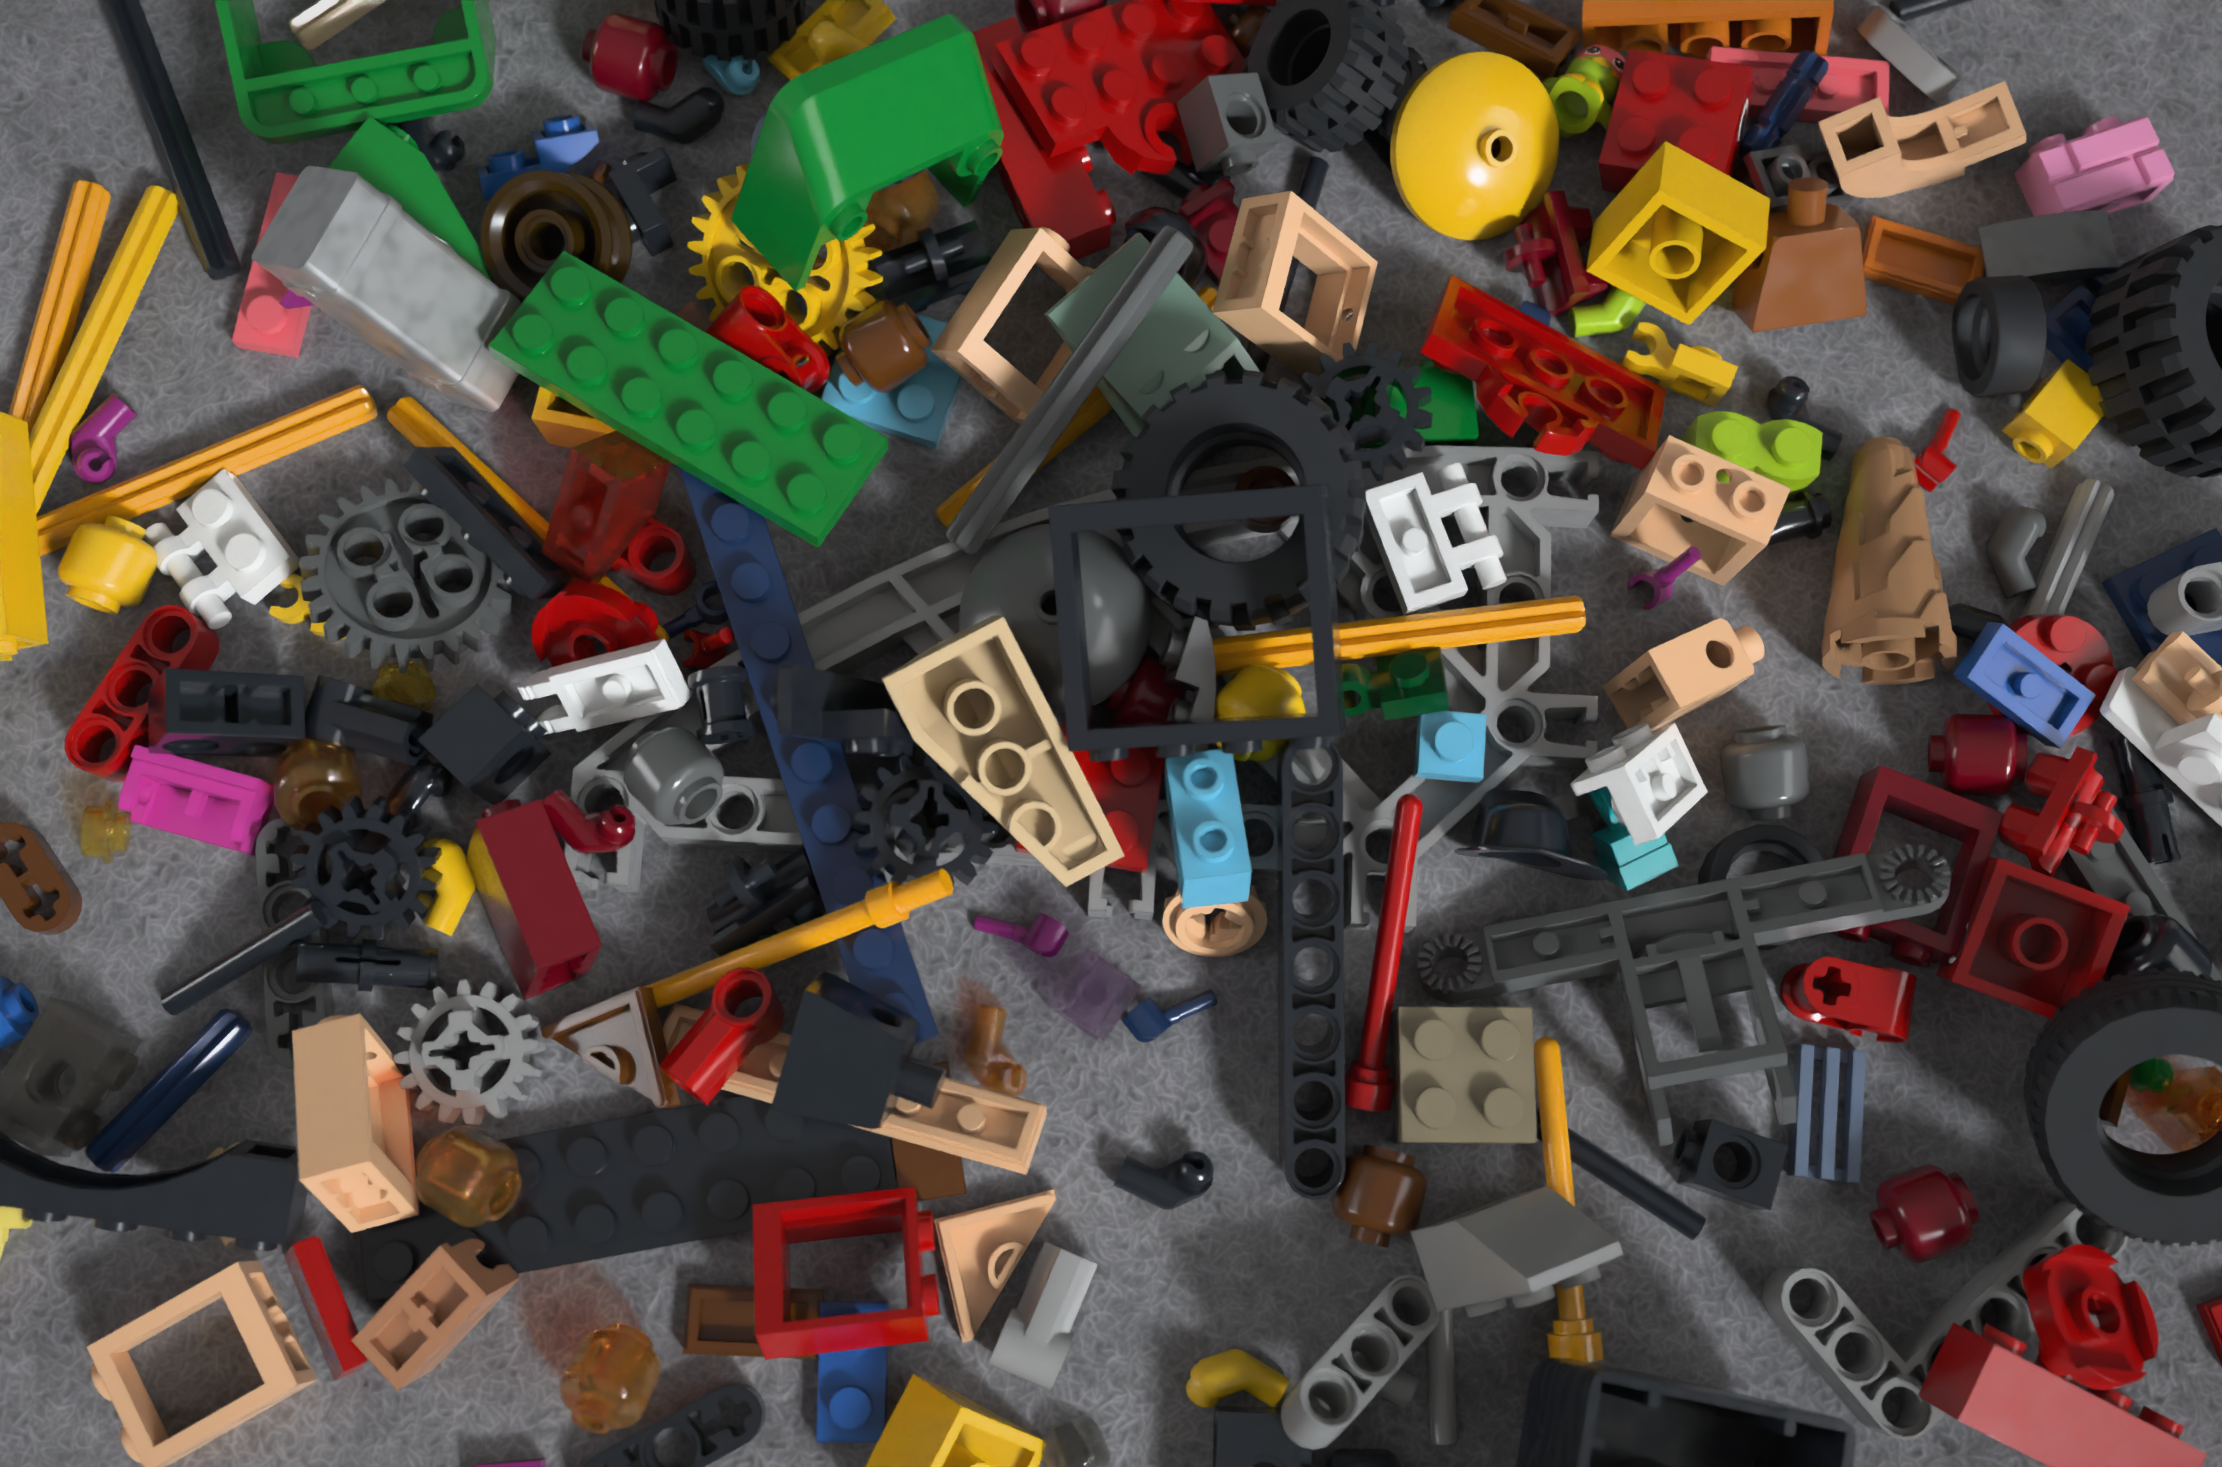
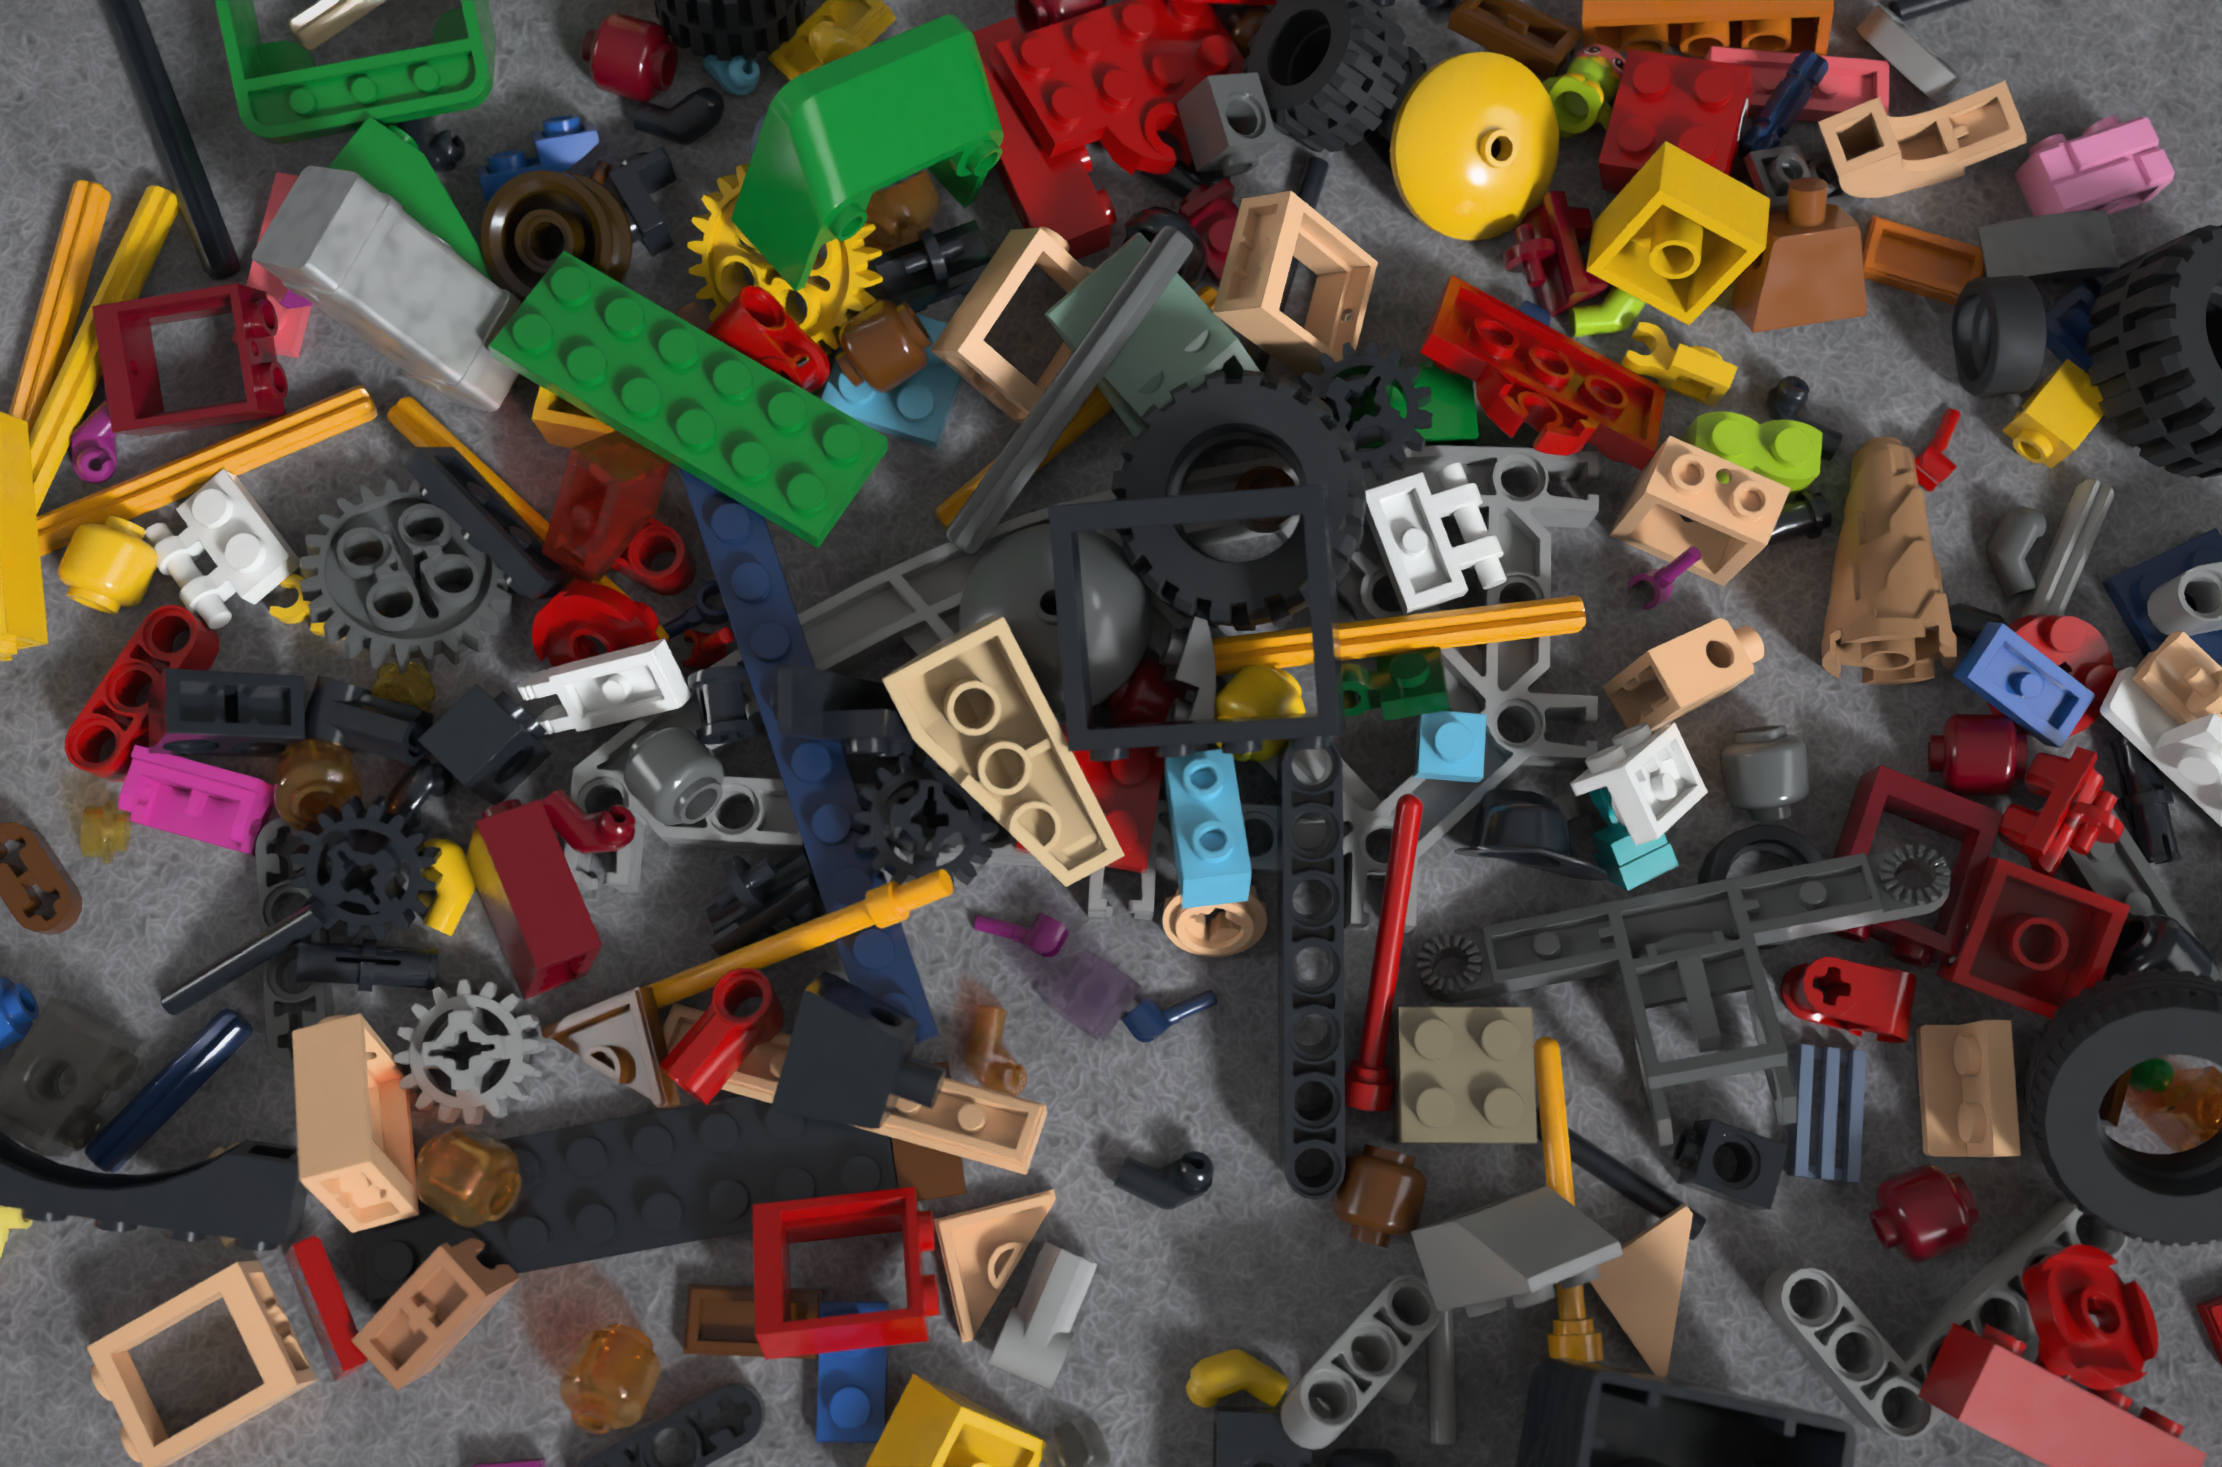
none -> dark red window [92,283,288,437]
none -> light nougat tile [1590,1203,1693,1377]
none -> light nougat bracket [1915,1020,2021,1158]

